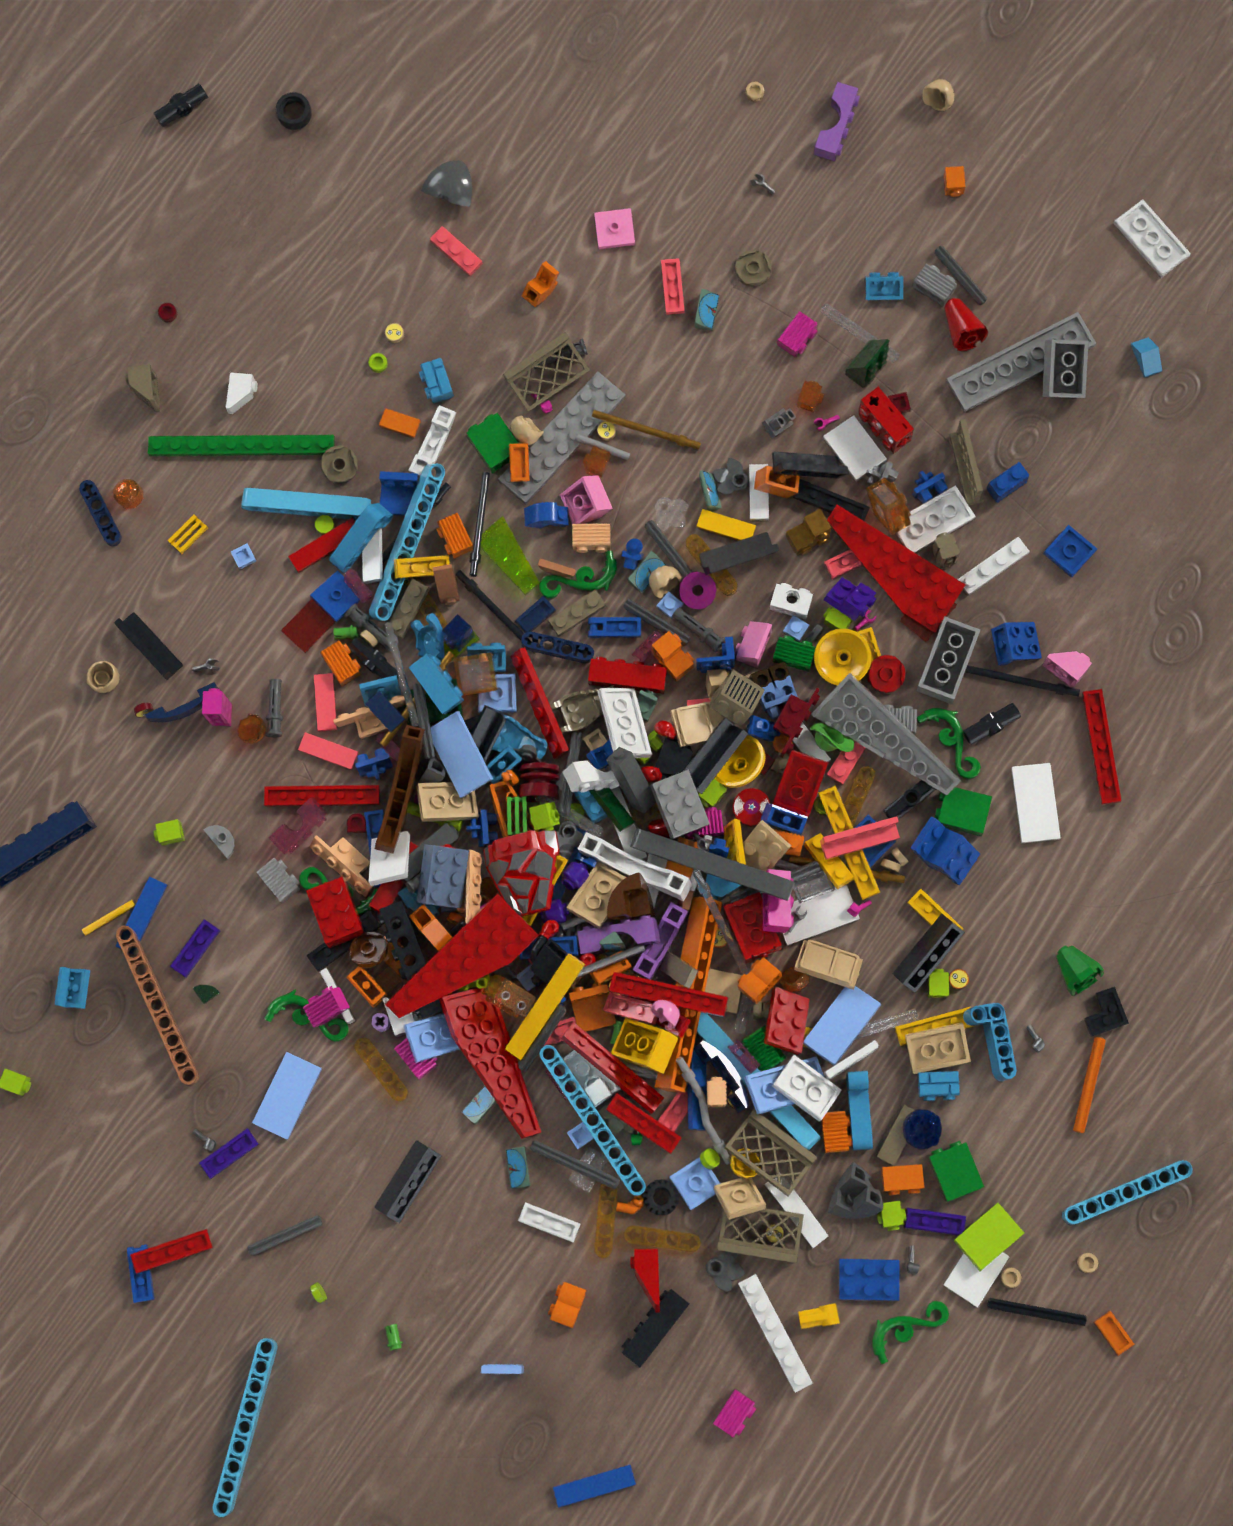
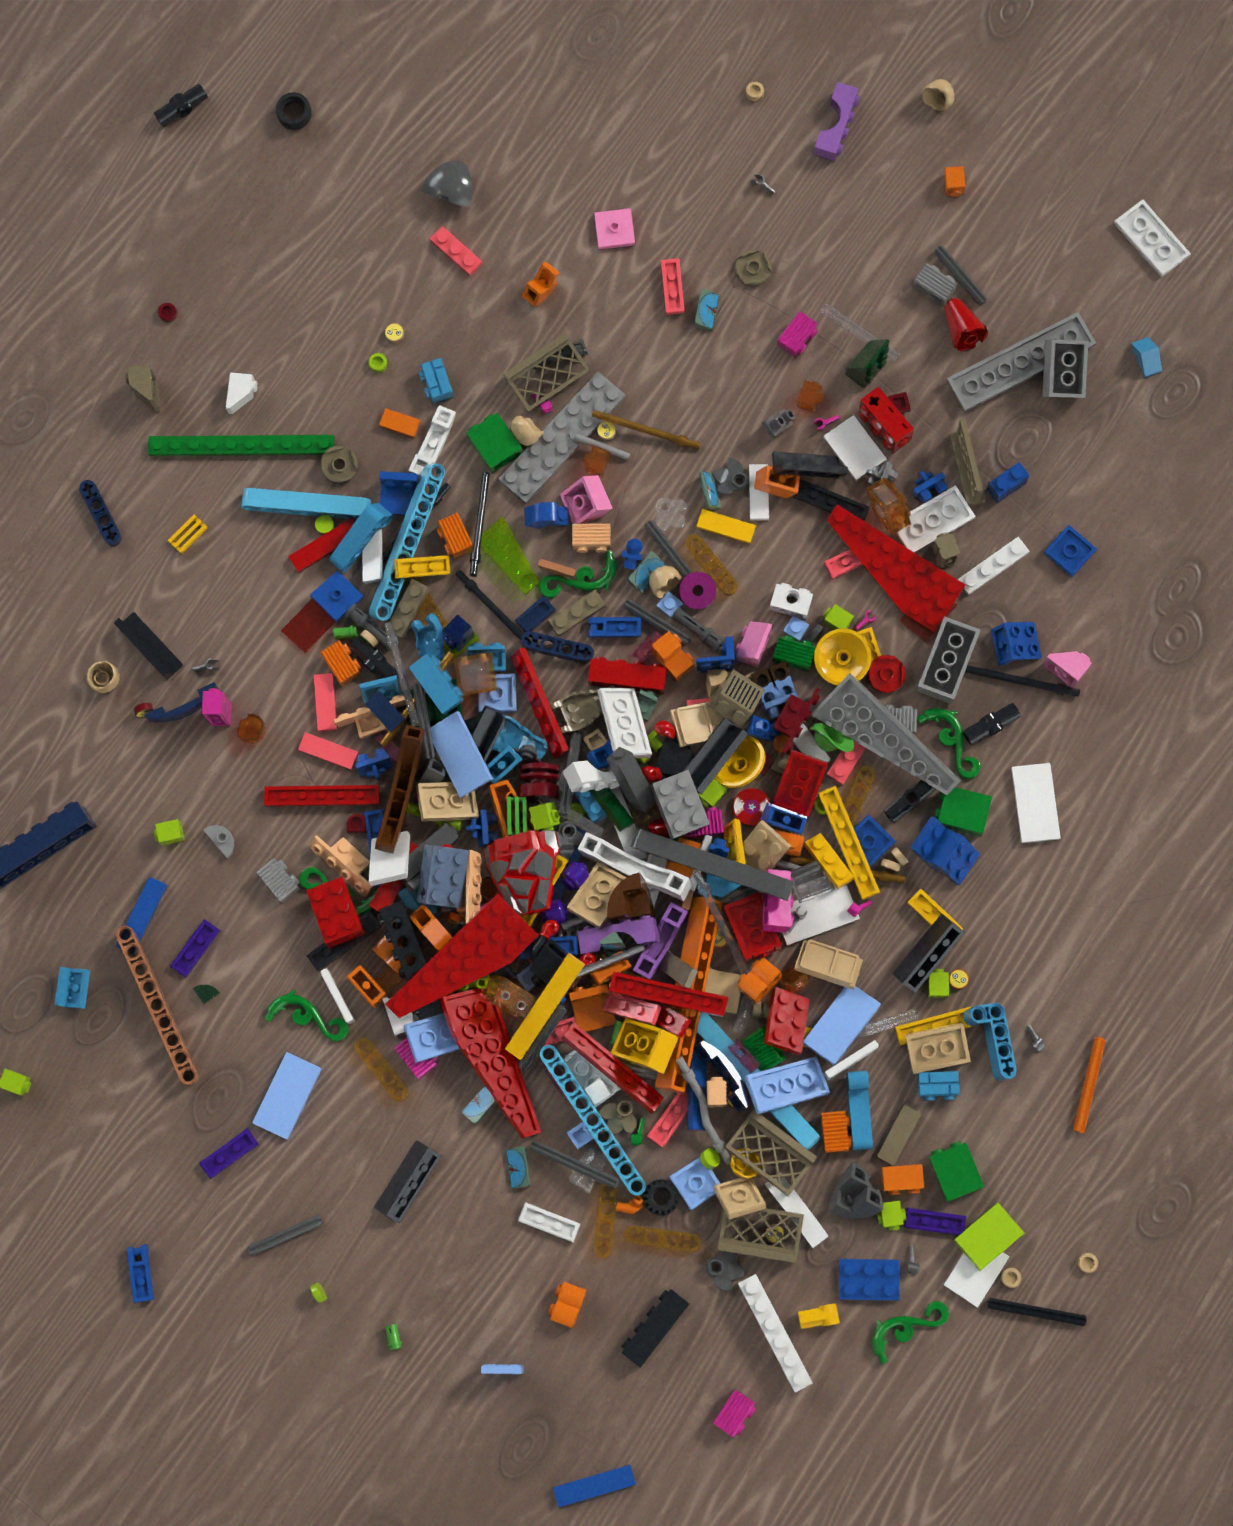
yellow bar [82,900,135,936] -> none
clear orange hair [113,479,143,509] -> none
red tile [130,1229,213,1274] -> none
flat silver hand [193,1129,217,1151] -> none
medium azure beam [213,1338,277,1517] -> none
light blue plate [231,543,256,569] -> none
dark grey pin [265,679,283,738] -> none
clear pink arch [269,797,328,855] -> none
dark pink brick [303,986,350,1027] -> none
clear pink bar [344,570,373,603] -> none
reddish brown tile [349,932,388,968] -> none
lavender bush [372,1013,391,1032] -> none
nougat slope [433,564,460,605] -> none
orange arm [501,770,519,786] -> none
orange tile [509,443,530,482] -> none
blue tile [573,852,597,868] -> none
red tile [605,1093,682,1154] -> none
red slope [630,1249,660,1313] -> none
bright pink hair [651,1000,680,1029] -> none
flat silver hand [693,833,712,851] -> none
black panel [699,532,780,576] -> none
white tile [772,1055,842,1122] -> none
pearl gold brick [786,509,831,556] -> none
coral fence [820,816,900,860] -> none
dark purple plate [824,577,877,621] -> none
dark azure bracket [865,272,903,300] -> none
clear blue tile [903,1109,942,1149] -> none
green cone [1056,945,1104,996] -> none
medium azure beam [1062,1160,1193,1225] -> none
red plate [1082,689,1122,805] -> none
black plate [1084,986,1129,1037] -> none
orange tile [1094,1311,1134,1356] -> none

